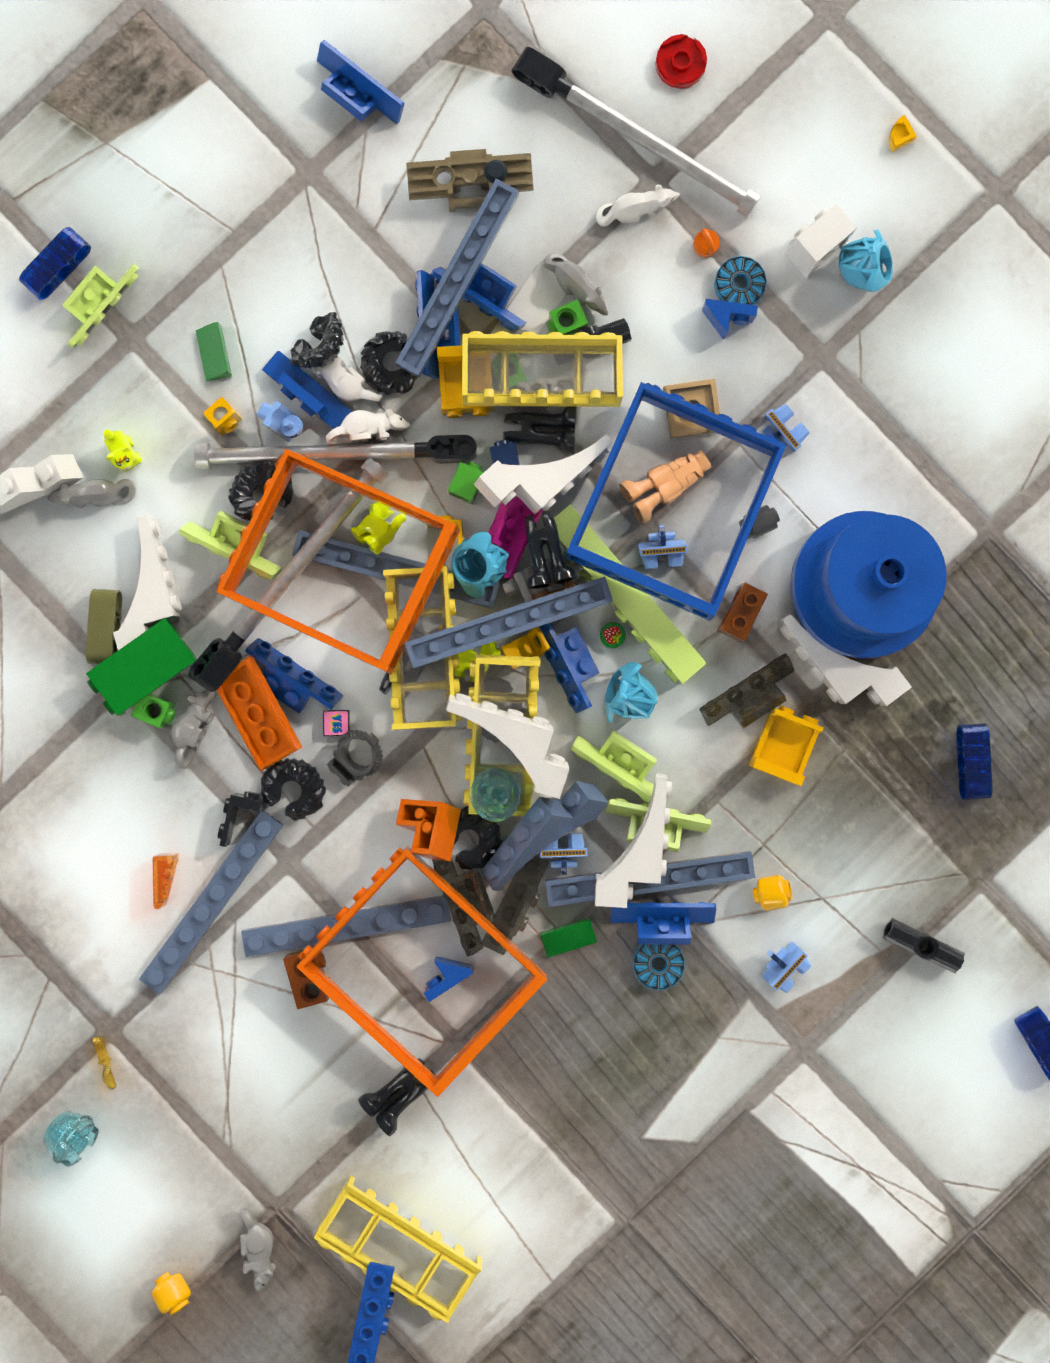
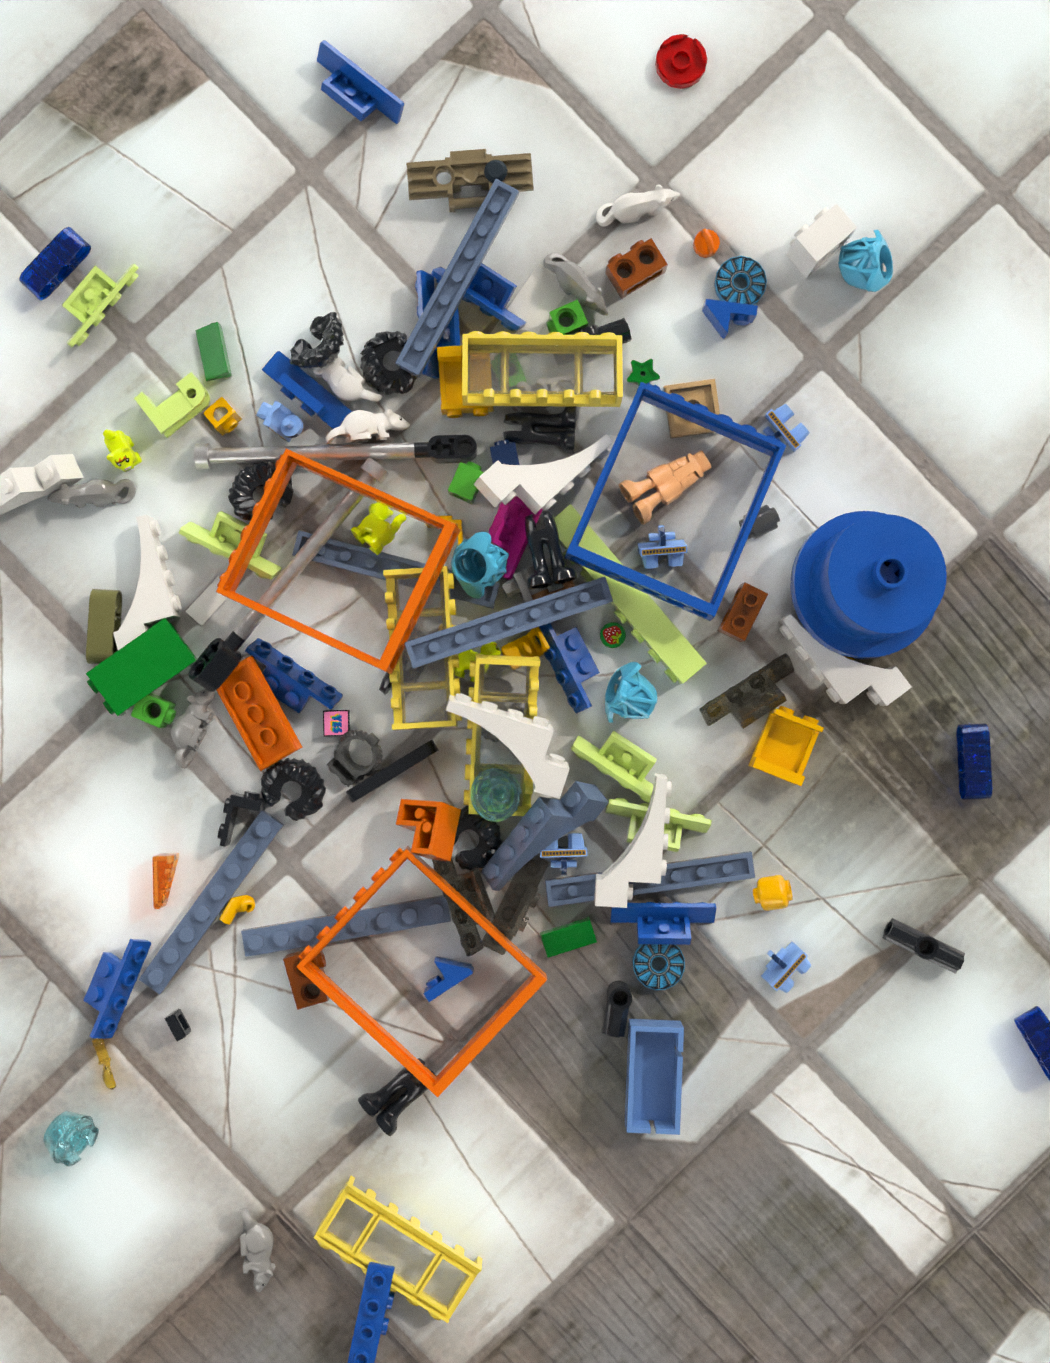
yellow head [151,1272,191,1316] -> none
flat silver piece [511,47,762,219] -> none
yellow tile [889,114,917,152] -> none
none -> blue bracket [83,939,151,1039]
none -> yellowish green piece [134,372,210,438]
none -> black tile [164,1009,191,1041]
none -> white sticker [185,575,227,626]
none -> yellow arm [219,895,255,925]
none -> black beam [346,739,439,803]
none -> black piece [602,981,632,1038]
none -> dark orange brick [605,238,668,299]
none -> medium blue piece [625,1019,684,1135]
none -> green plate [626,359,660,385]

